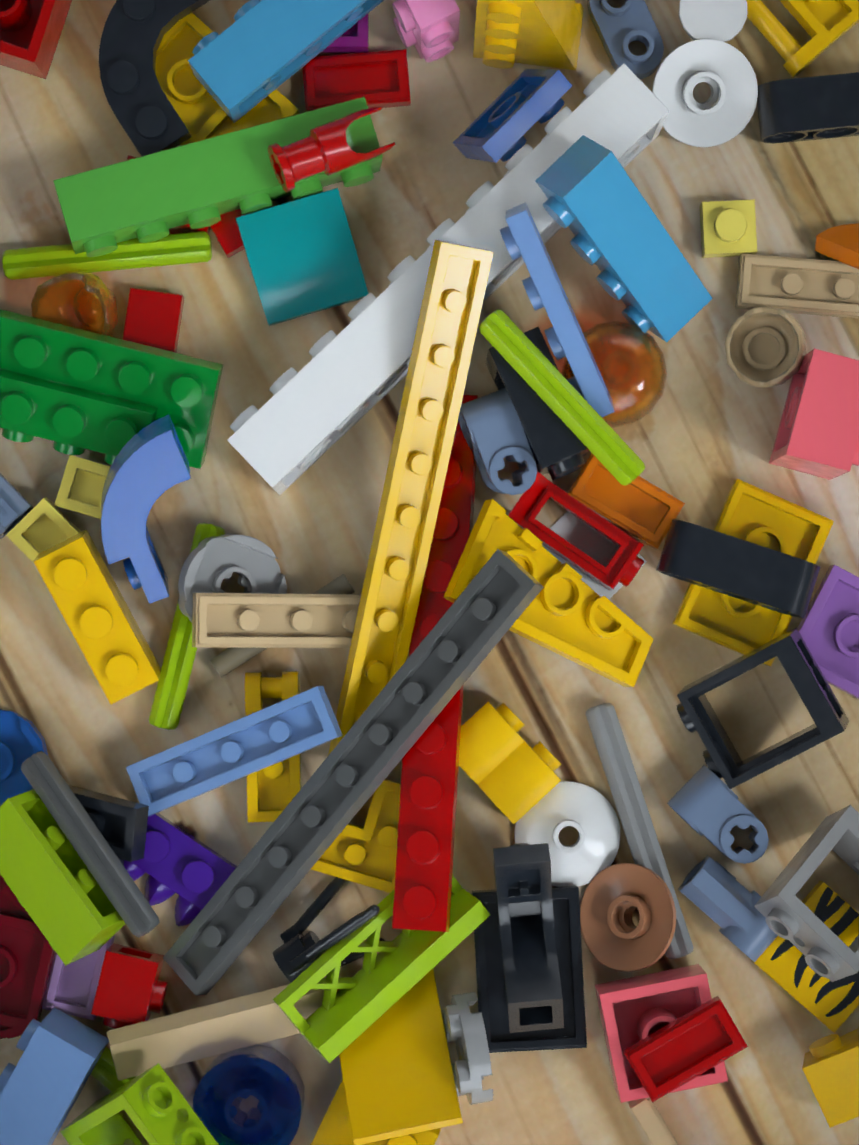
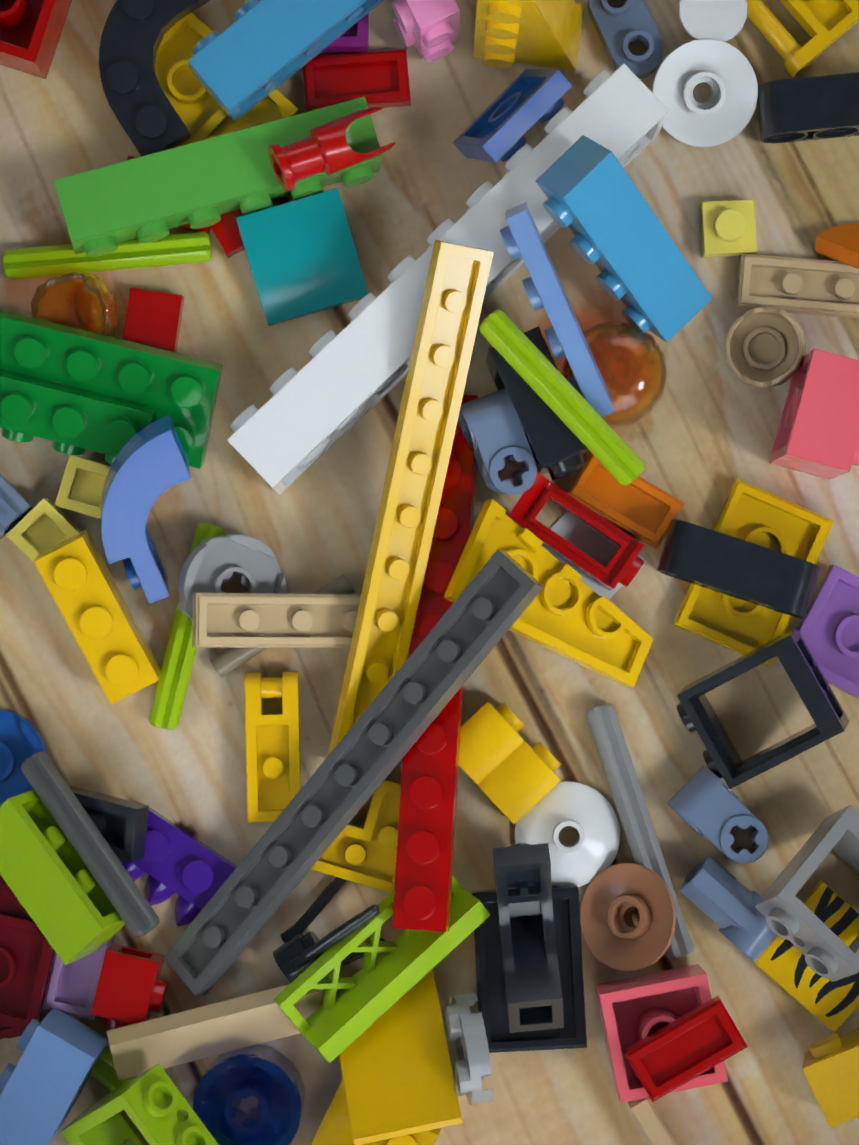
medium blue plate [126,685,343,816] -> none

